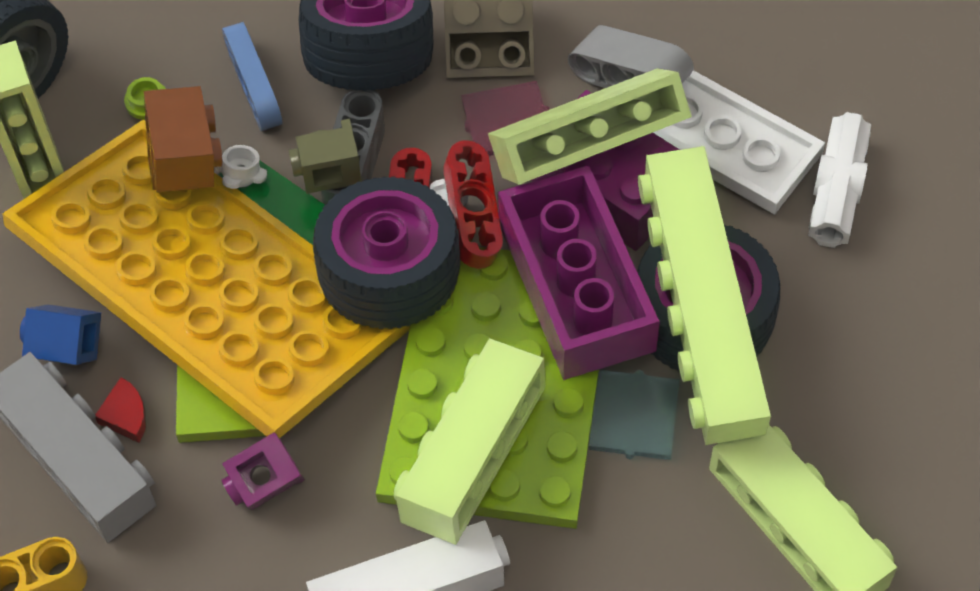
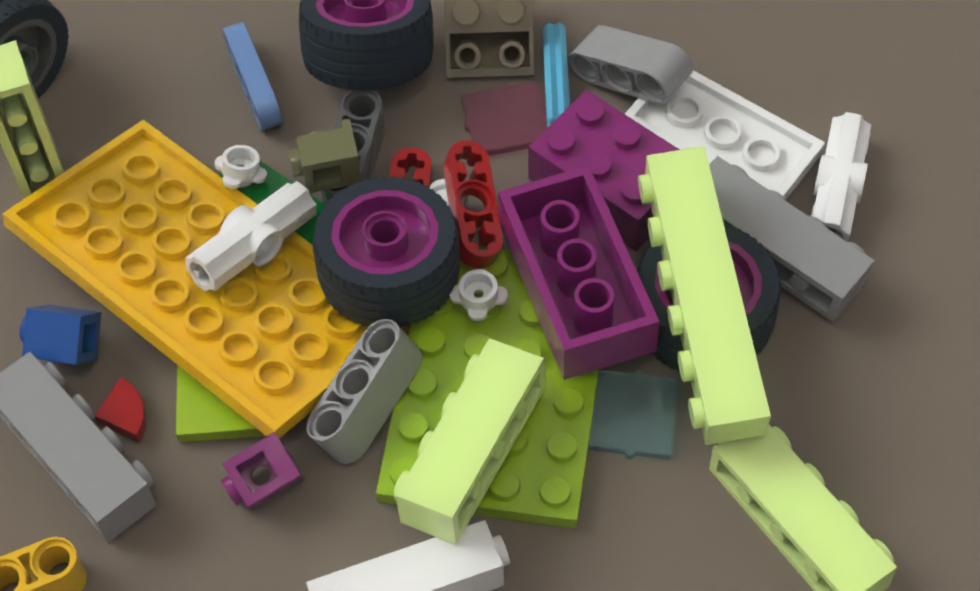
lime plate [124,77,166,120] -> none
dark orange brick [144,86,222,193] -> none
yellowish green brick [488,68,692,185] -> none
none -> white piece [185,181,317,292]
none -> light grey beam [306,319,422,464]
none -> white plate [450,269,508,321]
none -> medium azure axle [542,22,570,127]
none -> light grey brick [709,156,875,323]

